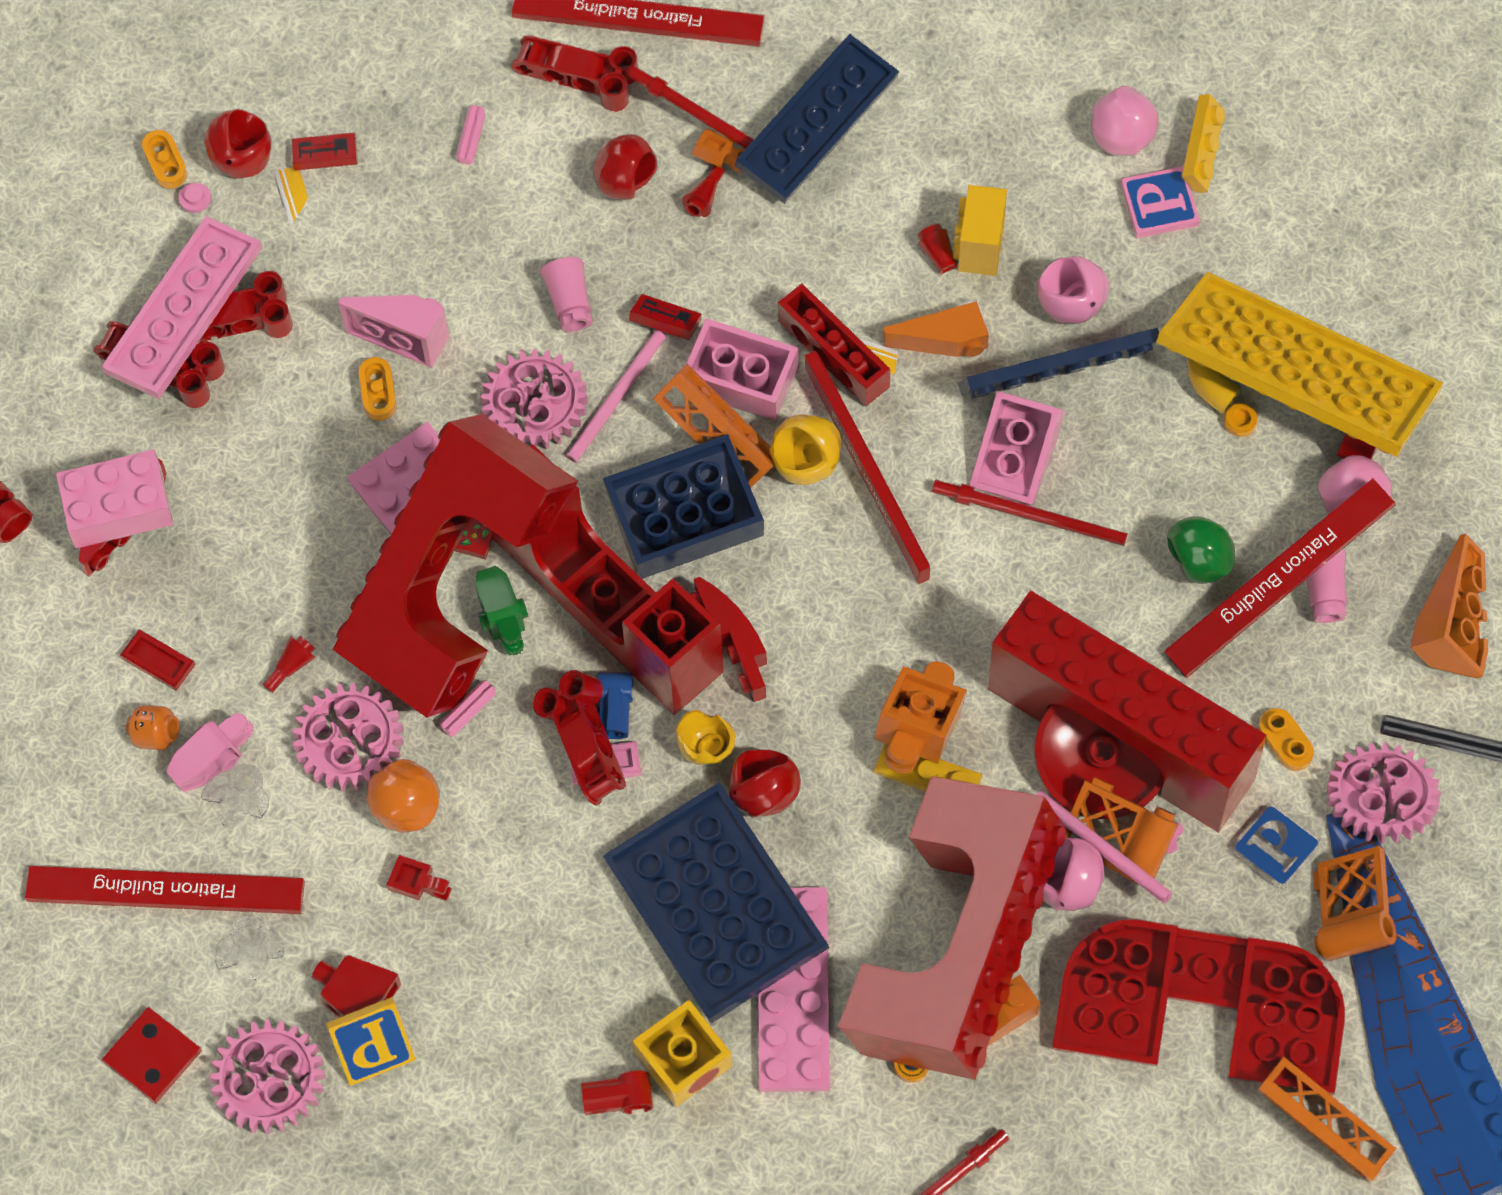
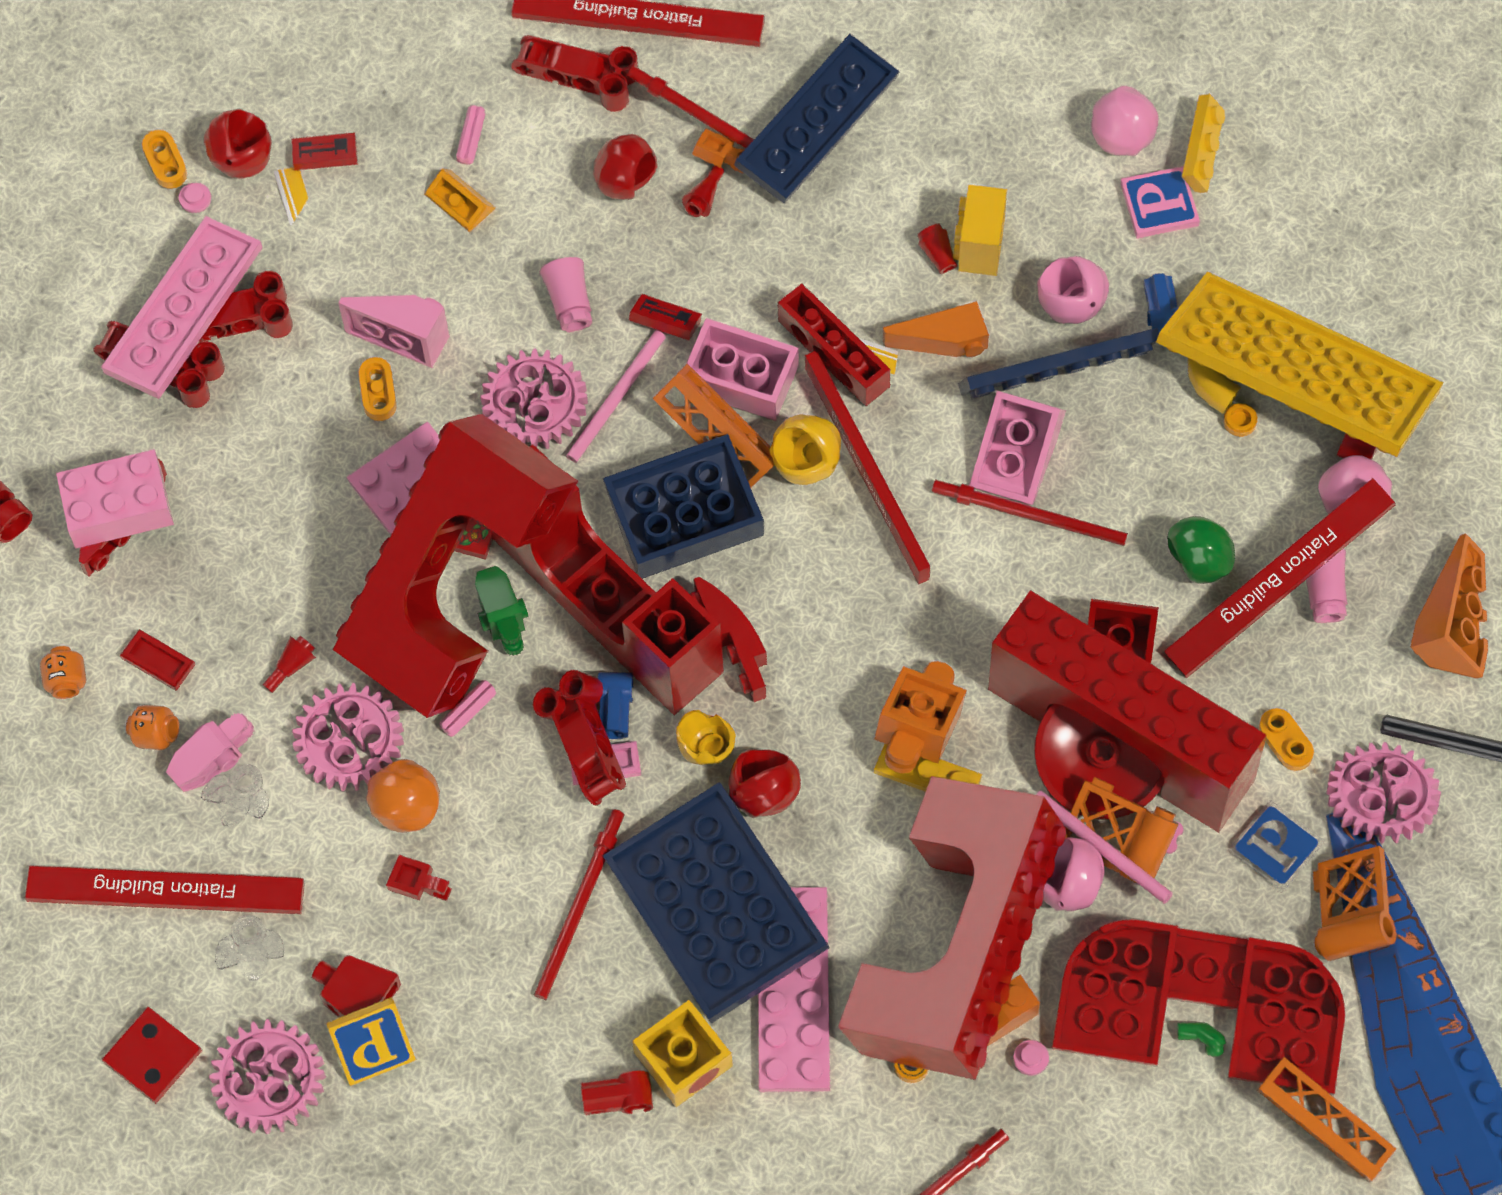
none -> orange head [40,646,87,699]
none -> light orange slope [424,168,496,232]
none -> red bar [534,809,625,1000]
none -> bright pink plate [1013,1040,1049,1076]
none -> red slope [1087,599,1159,663]
none -> blue piece [1144,273,1179,332]
none -> green arm [1177,1022,1226,1057]

